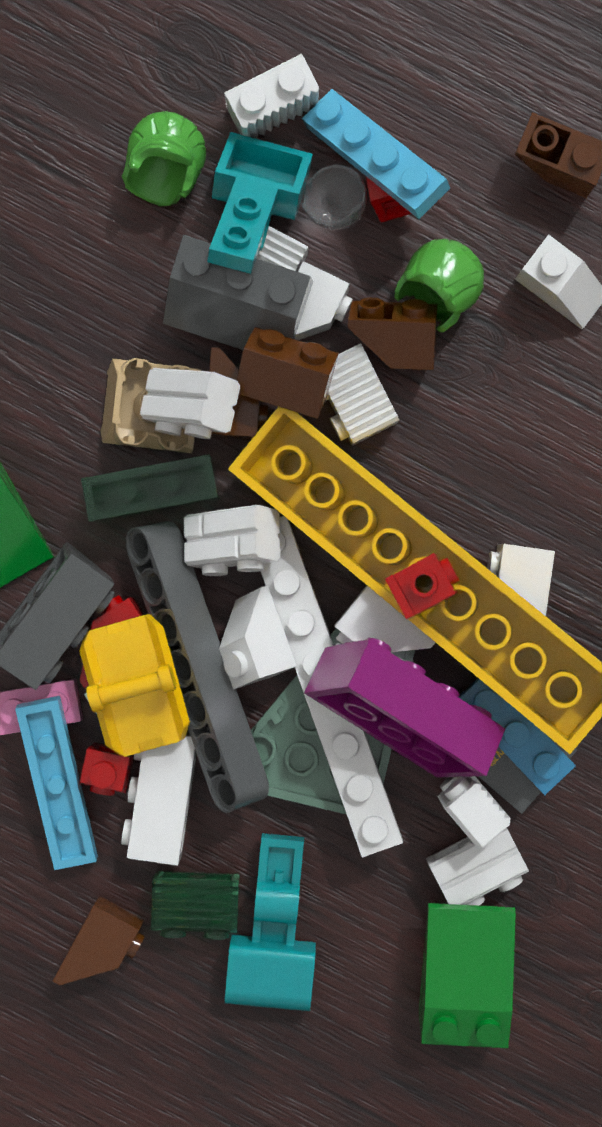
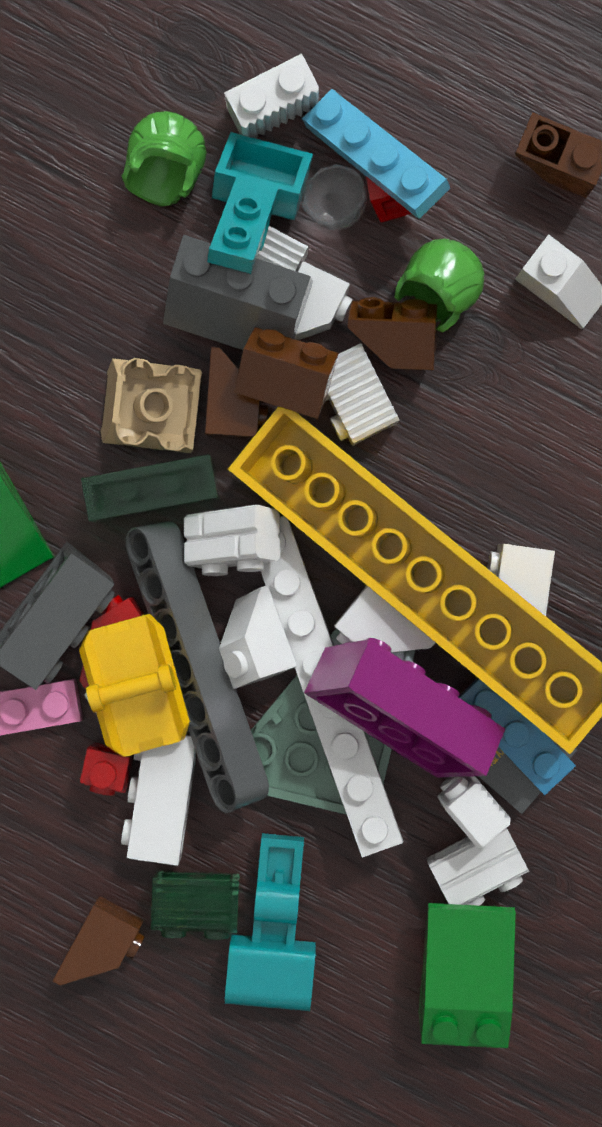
medium azure plate [15,696,98,870] -> none
white brick [140,368,240,439] -> none
red brick [385,553,460,619] -> none

